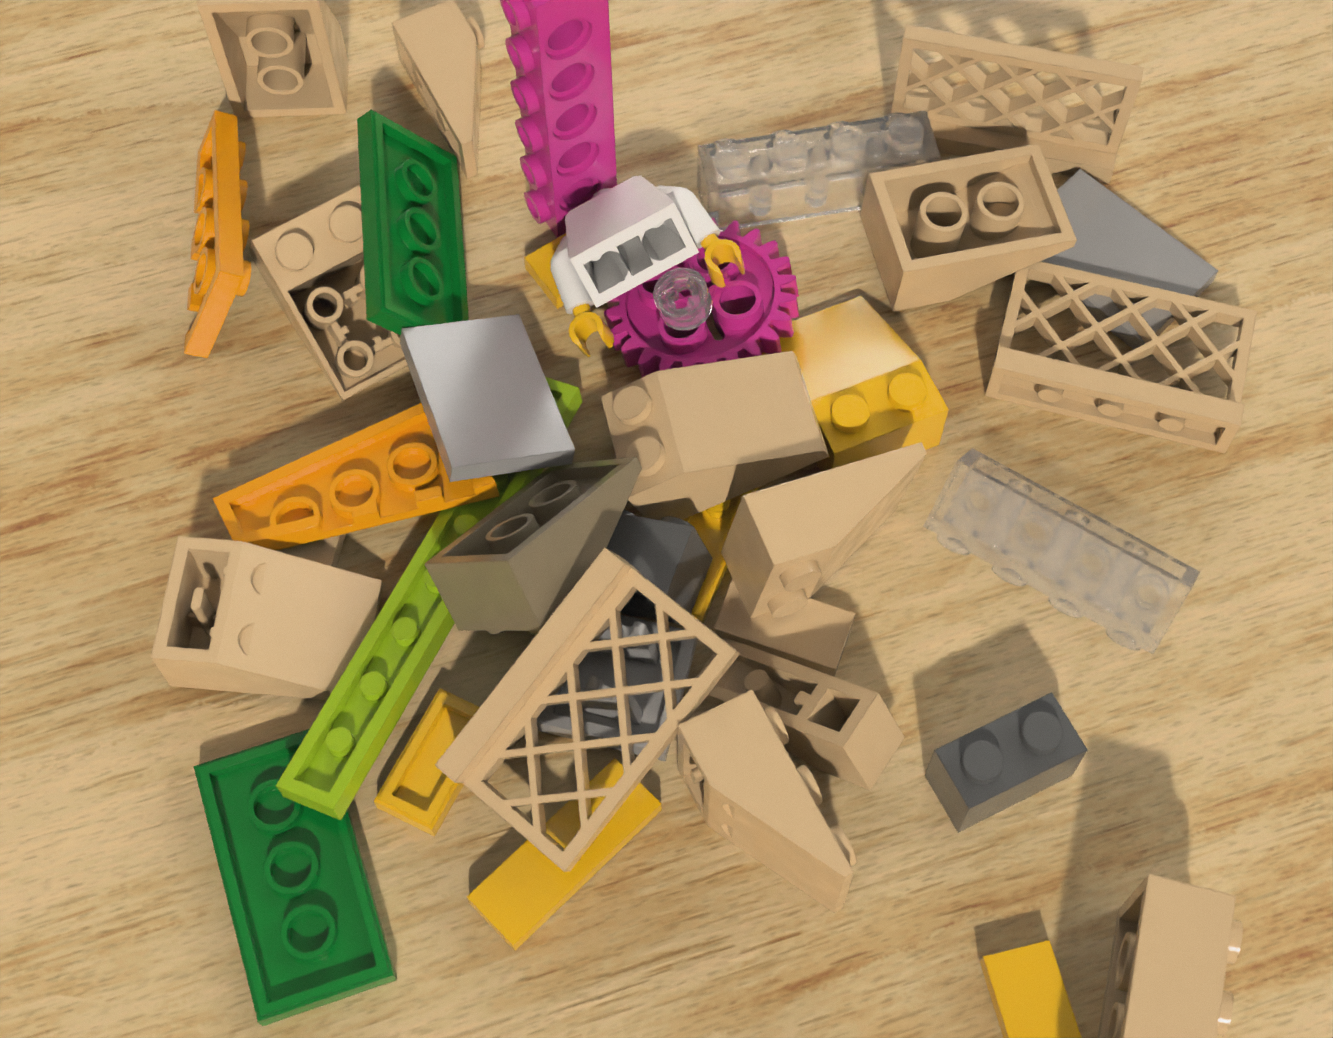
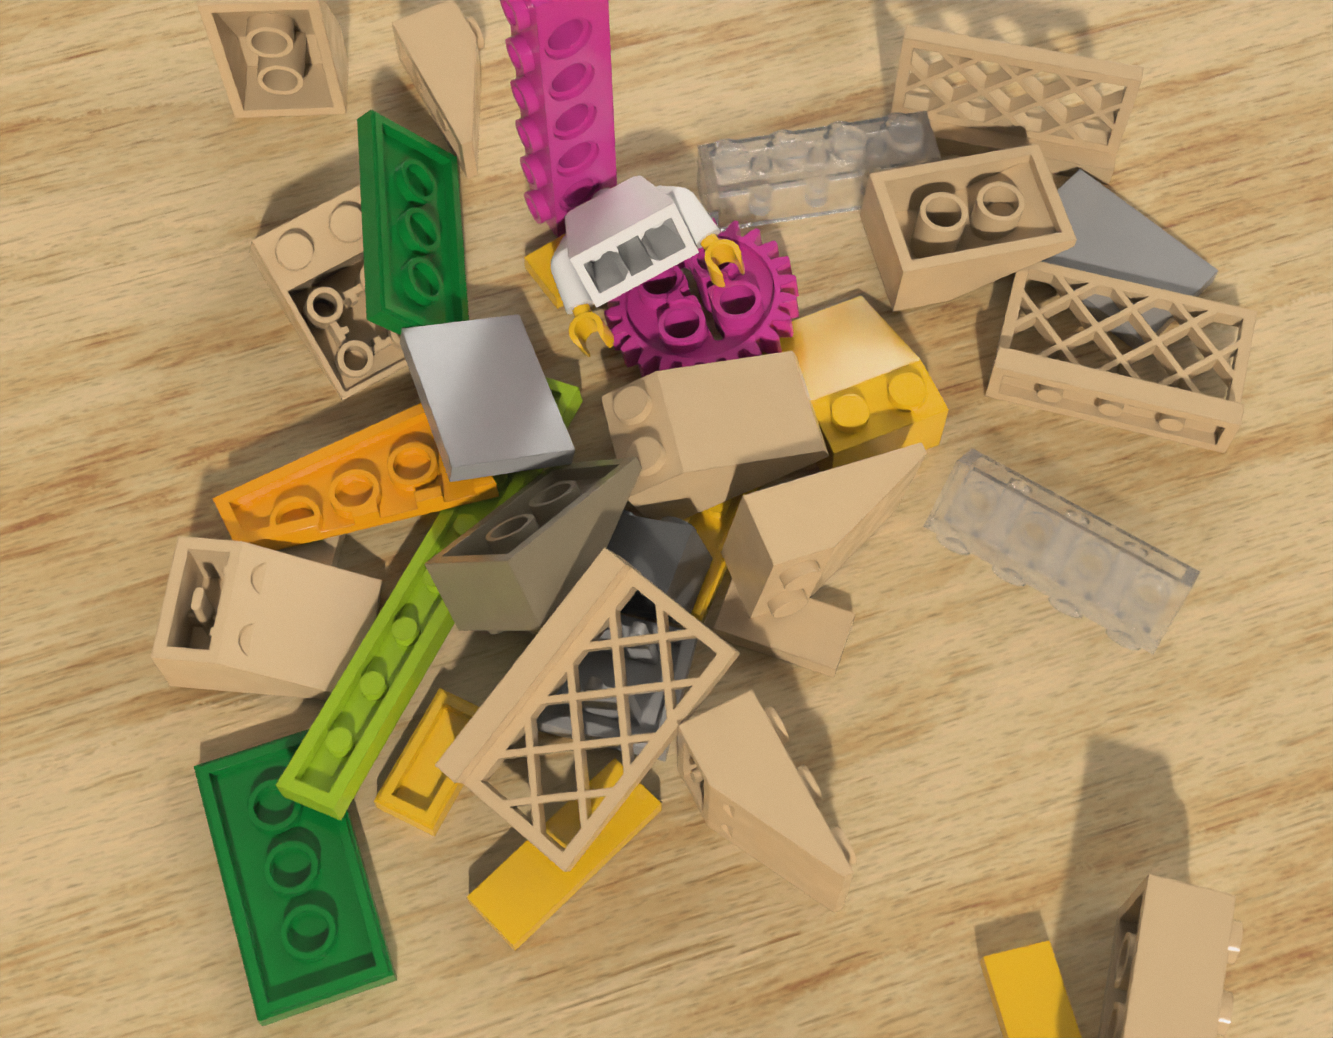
light orange wing [184,110,251,358] -> none
clear bush [653,268,713,330] -> none
tan slope [696,637,905,791] -> none
dark grey brick [925,692,1088,833] -> none

